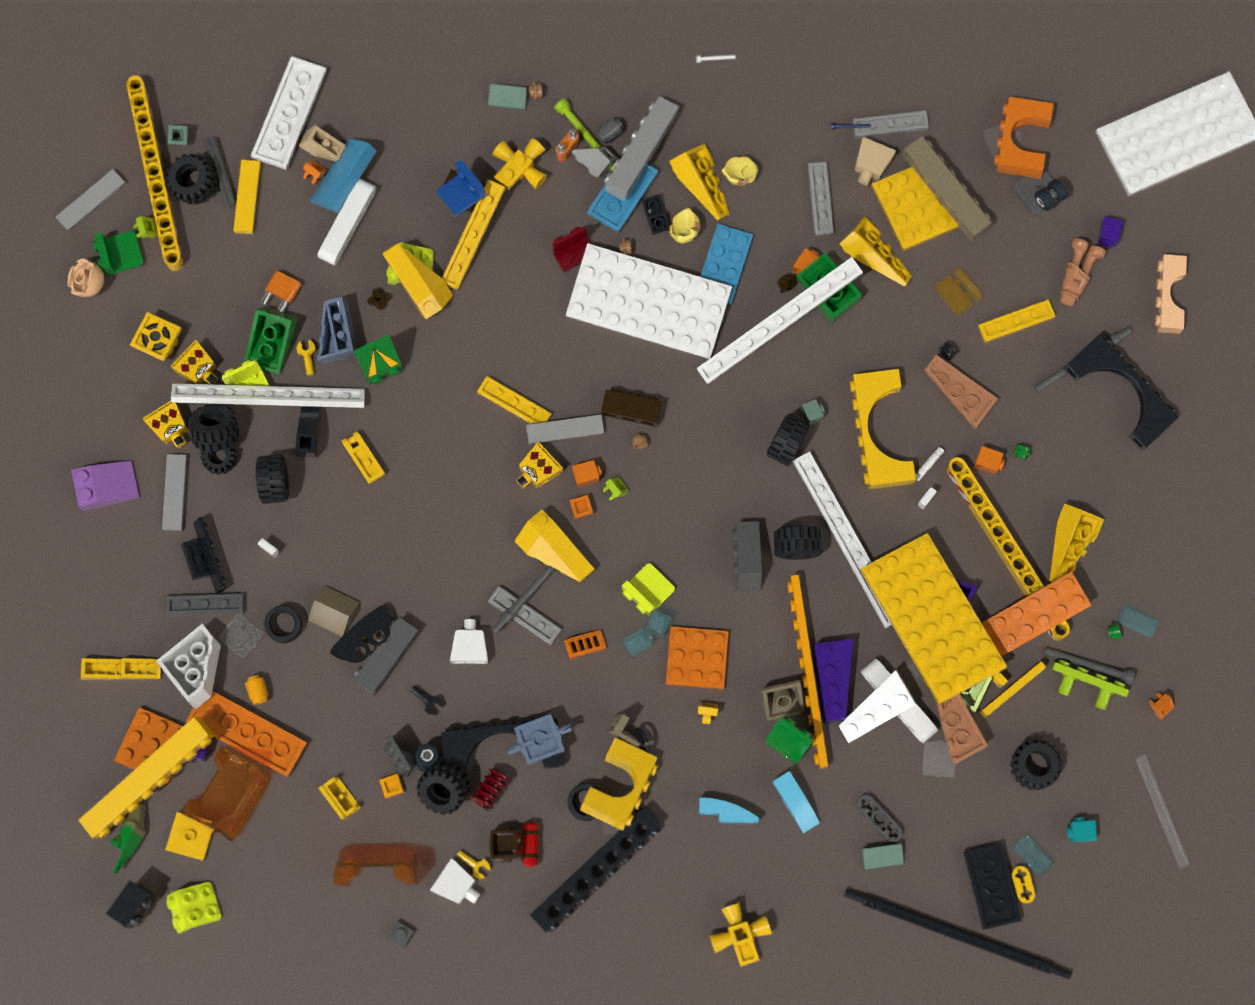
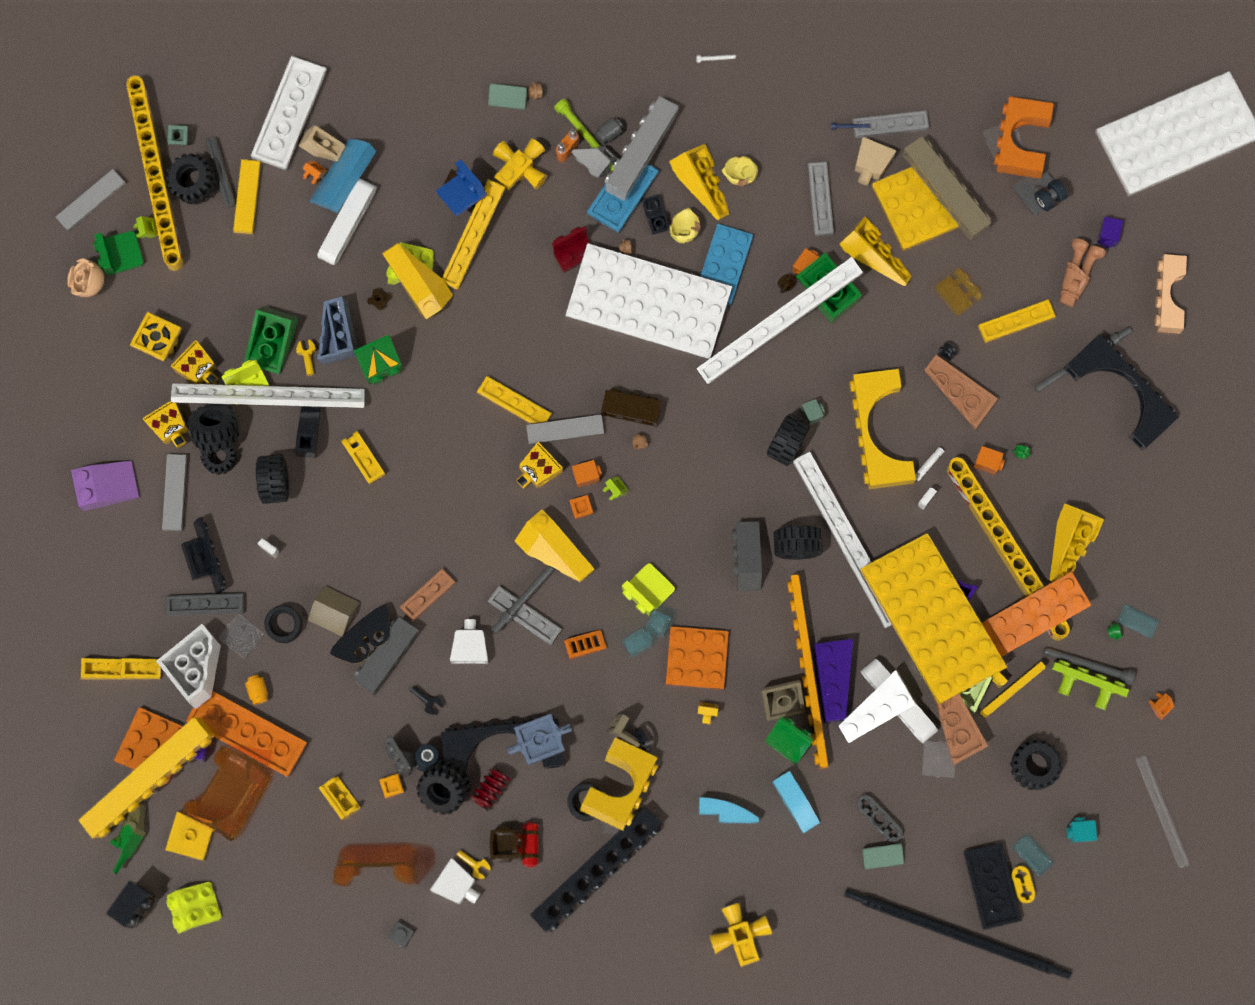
orange piece [260,270,302,312] -> none
none -> nougat tile [400,568,456,622]

